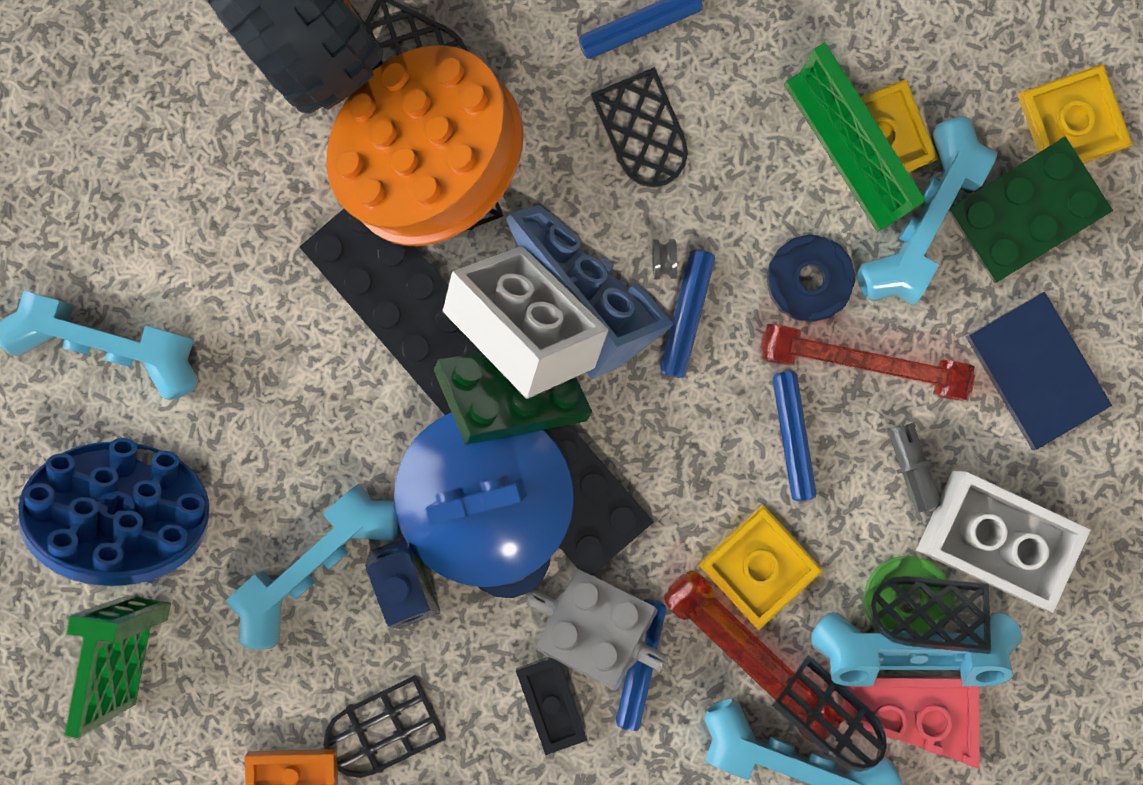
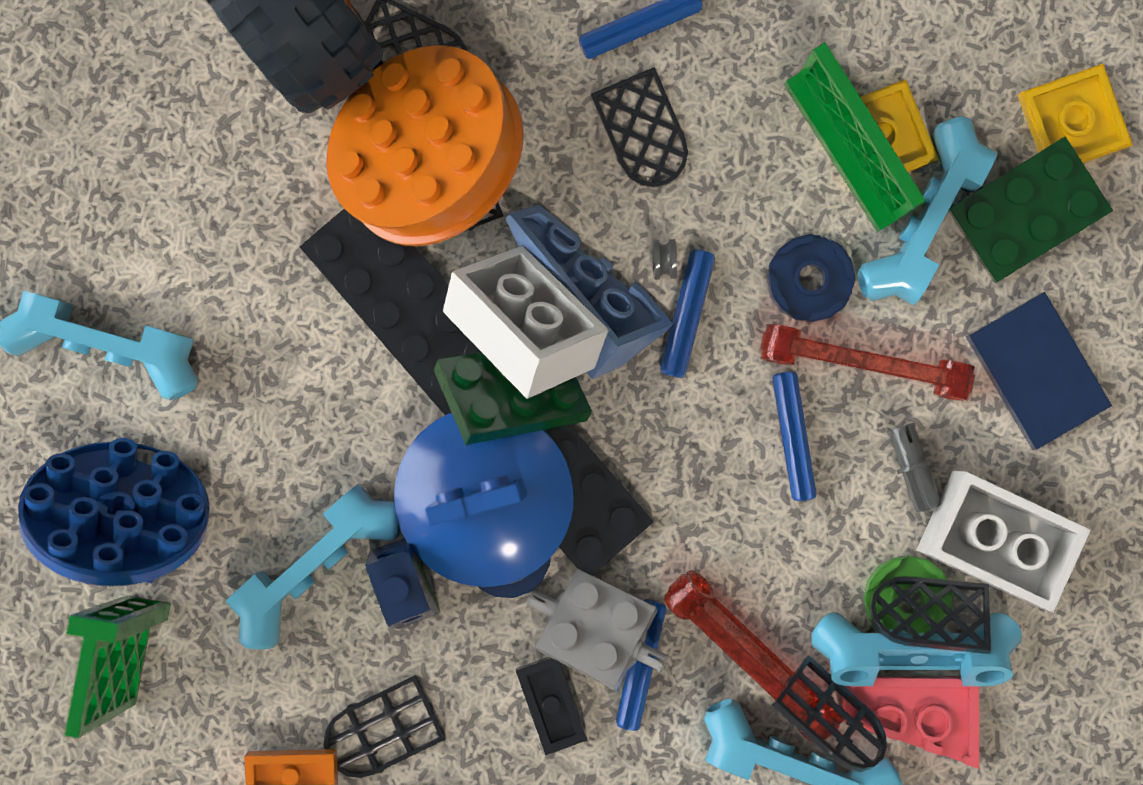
yellow tile [698,505,824,630] -> none

